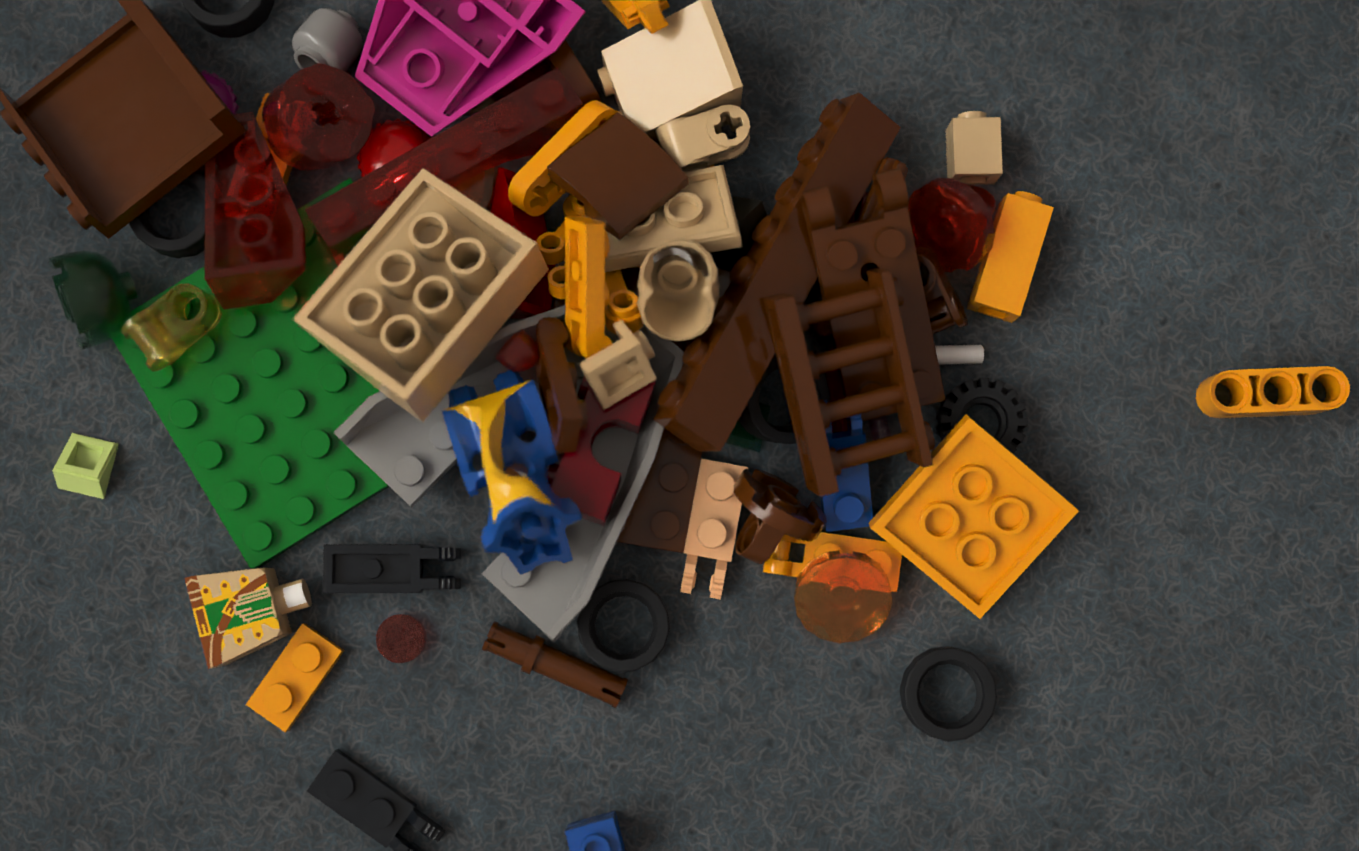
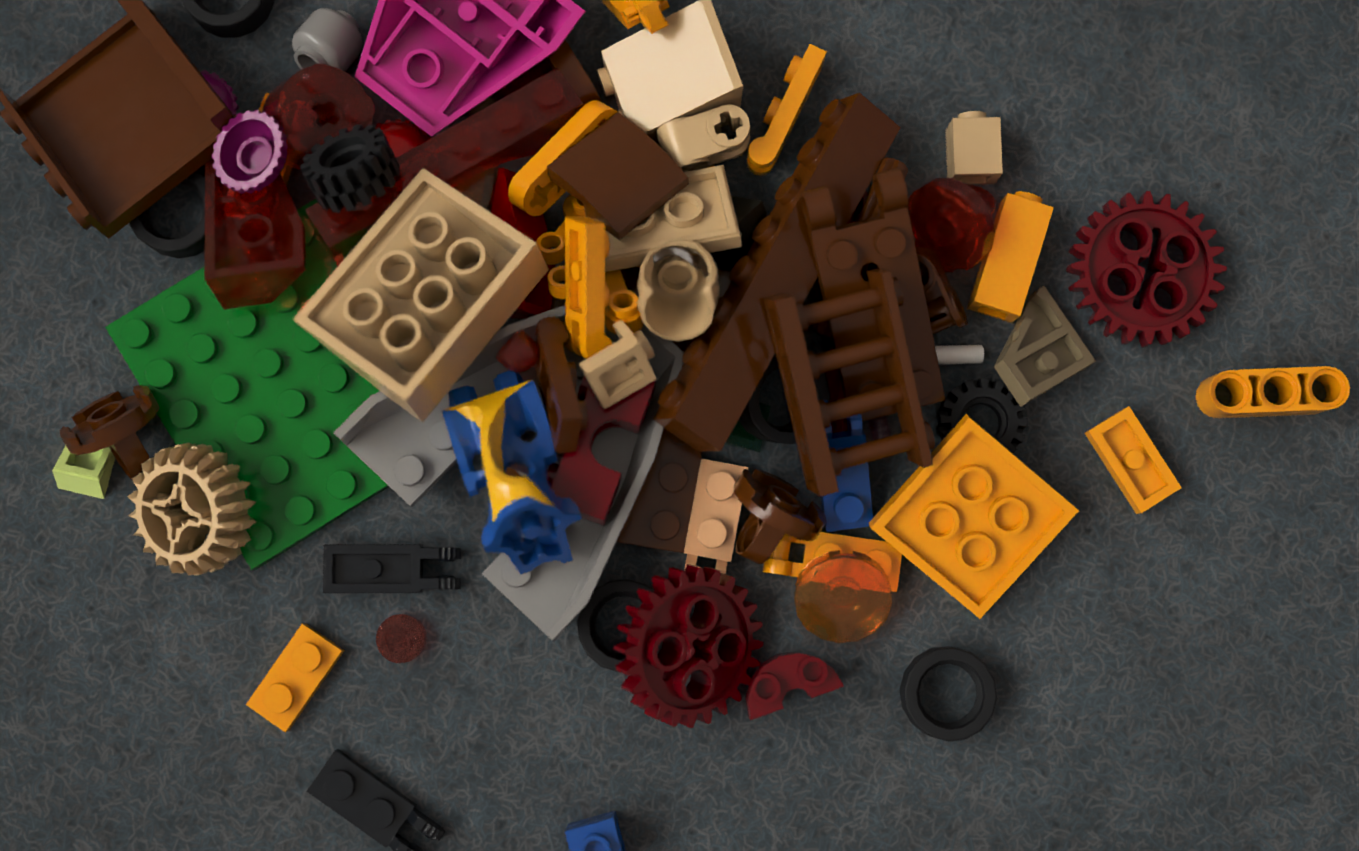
clear green cylinder [48,251,137,350] -> none
clear yellow piece [121,283,222,371] -> none
torso [184,568,312,669] -> none
reddish brown pin [482,621,628,708] -> none
none -> reddish brown tile [60,385,159,480]
none -> tan gear [127,443,256,576]
none -> magenta hat [212,110,288,194]
none -> black tyre [301,124,401,212]
none -> dark red gear [614,564,764,728]
none -> dark red cylinder [745,651,844,720]
none -> light orange plate [747,44,827,176]
none -> dark tan wing [994,286,1096,407]
none -> dark red gear [1066,191,1227,347]
none -> light orange plate [1084,406,1182,514]

